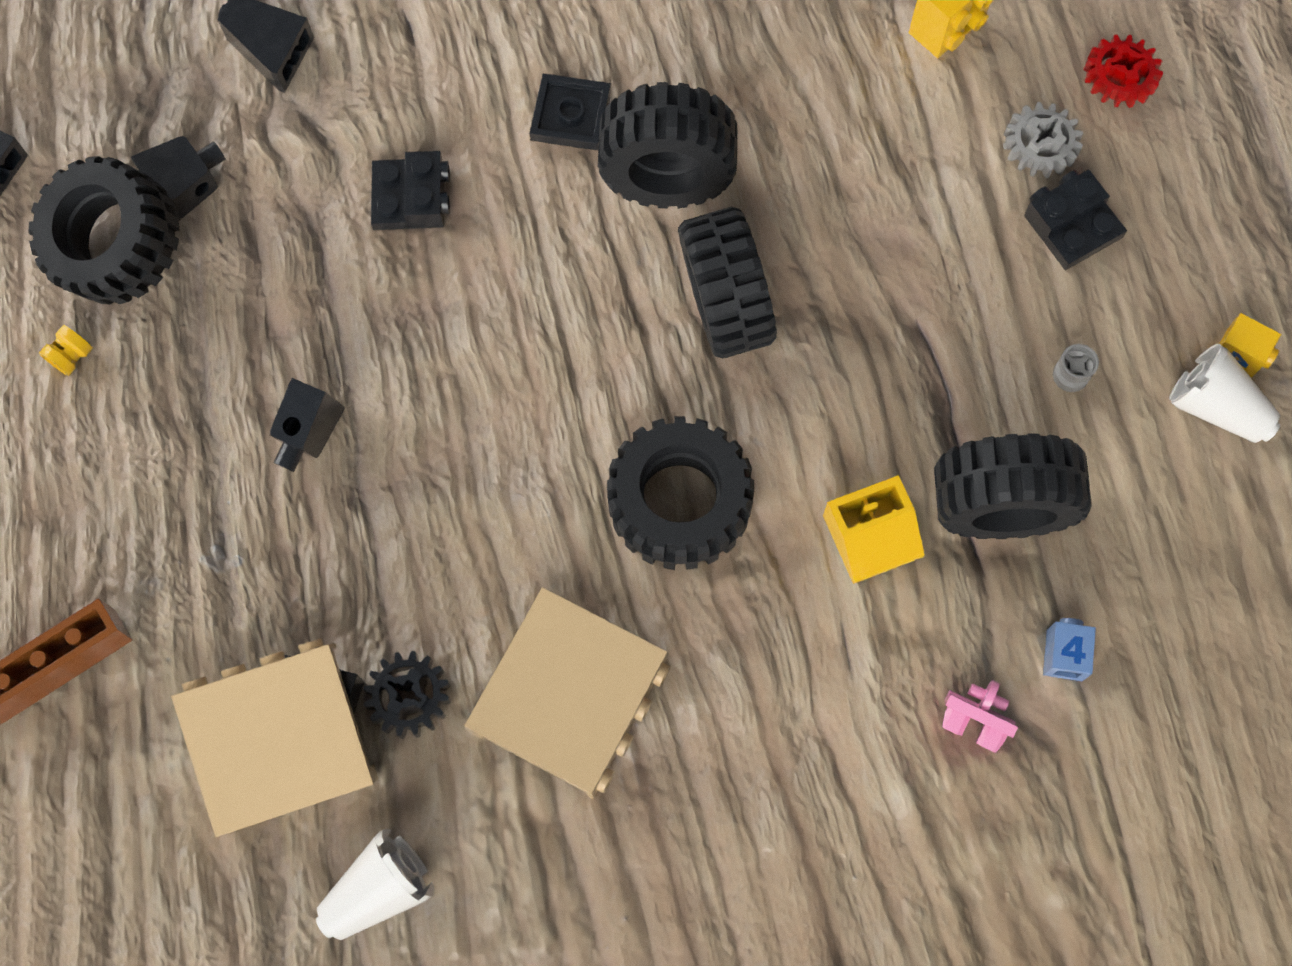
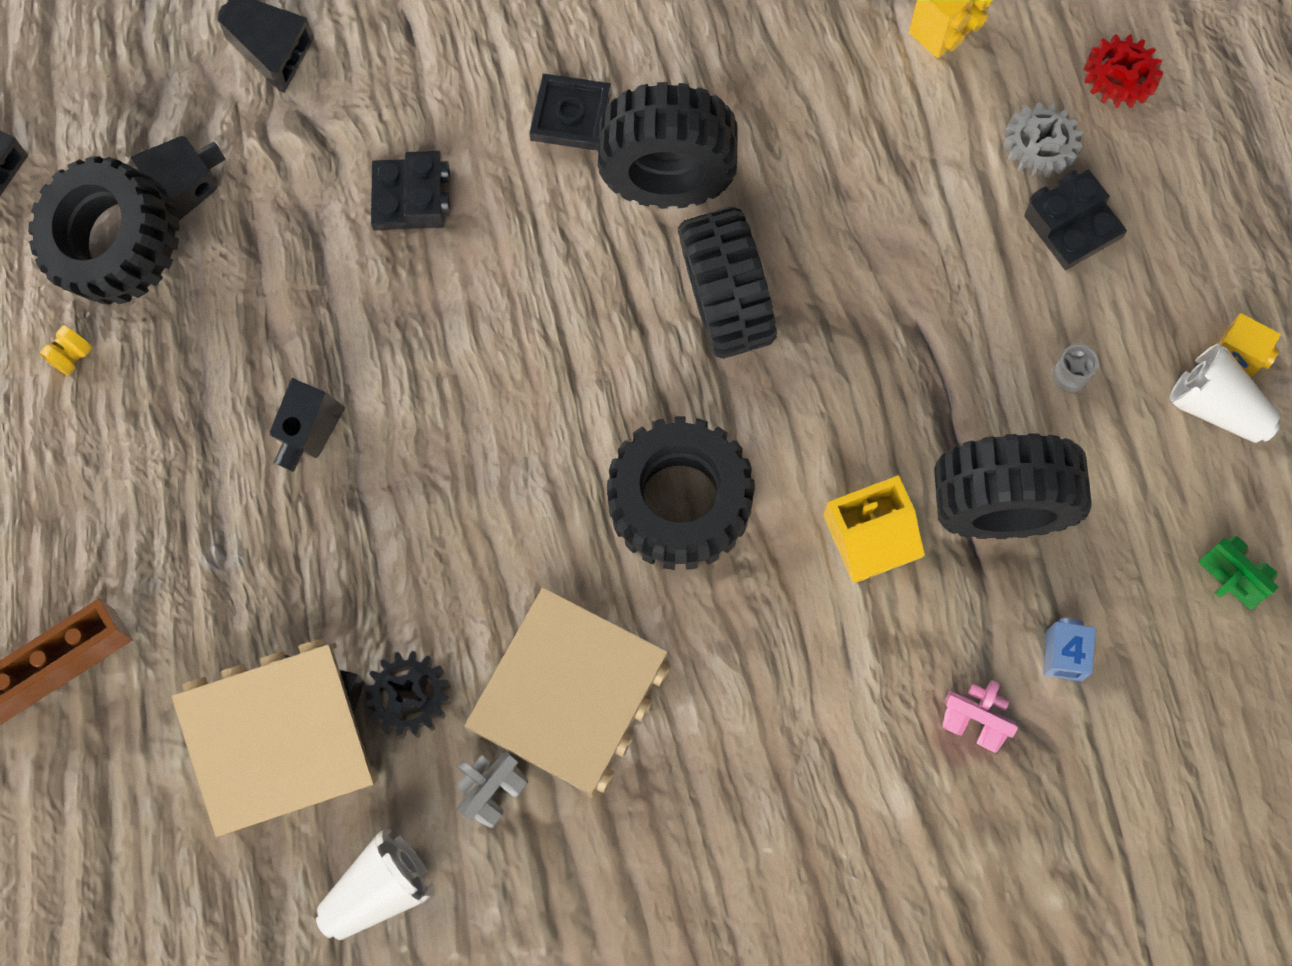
none -> light grey hips [456,752,529,828]
none -> green hips [1198,536,1279,611]

